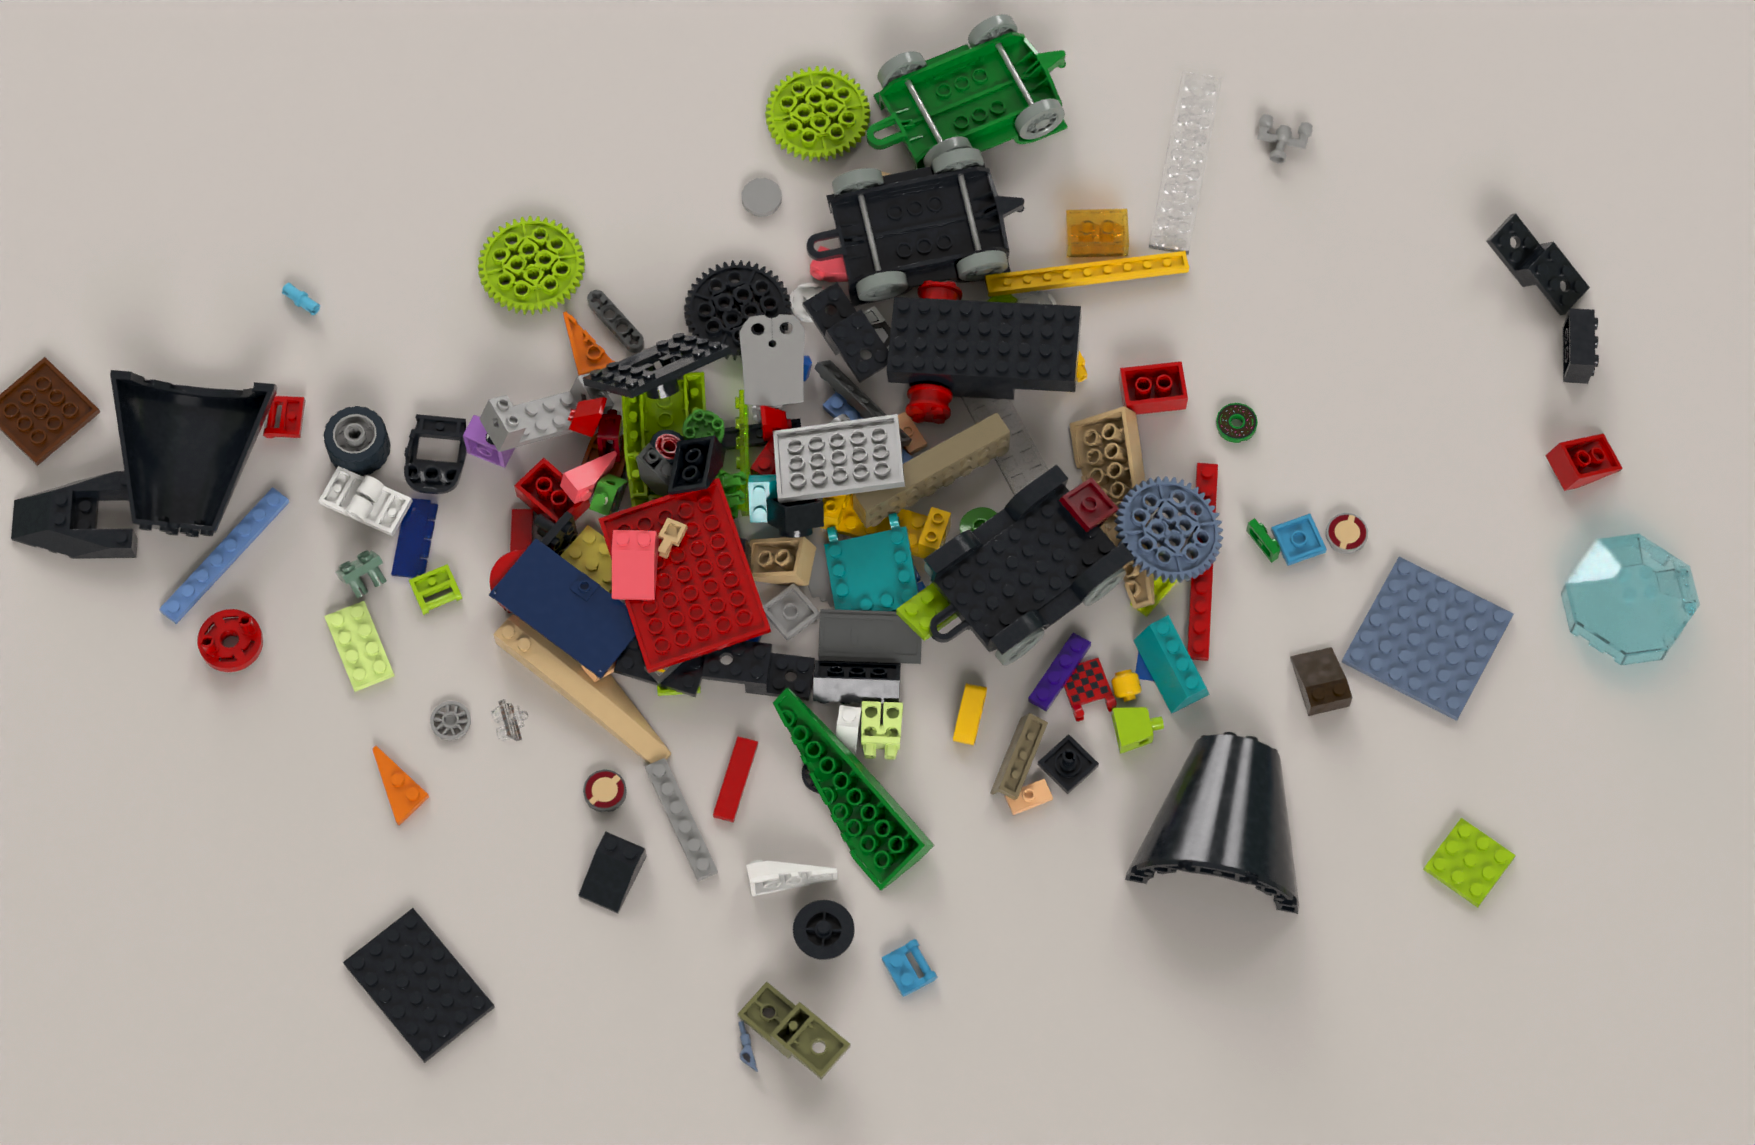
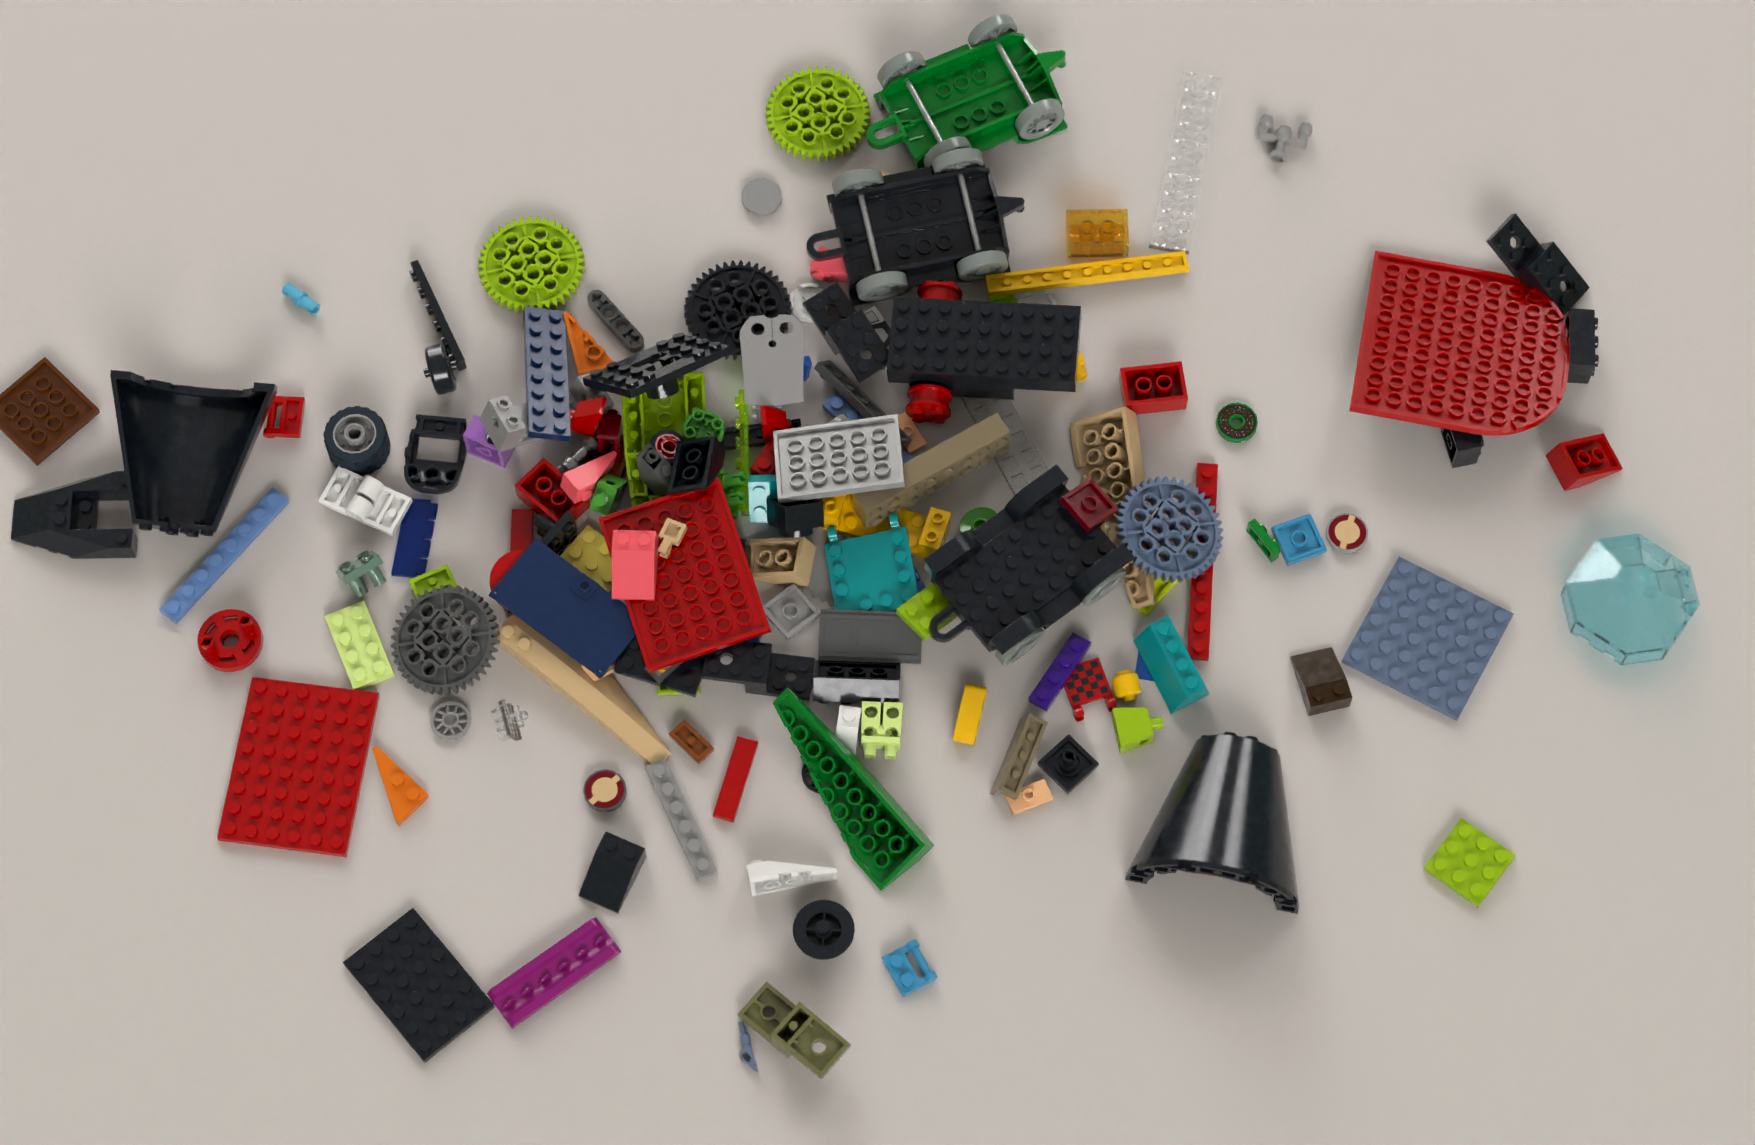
none -> red plate [217,677,380,857]
none -> dark grey gear [391,584,500,696]
none -> black plate [409,260,467,371]
none -> black wheel [423,343,458,395]
none -> magenta plate [487,917,621,1029]
none -> plate [523,306,571,442]
none -> flat silver piece [556,435,598,474]
none -> dark orange plate [669,720,714,764]
none -> red plate [1349,251,1570,436]
none -> black brick [1441,428,1484,468]

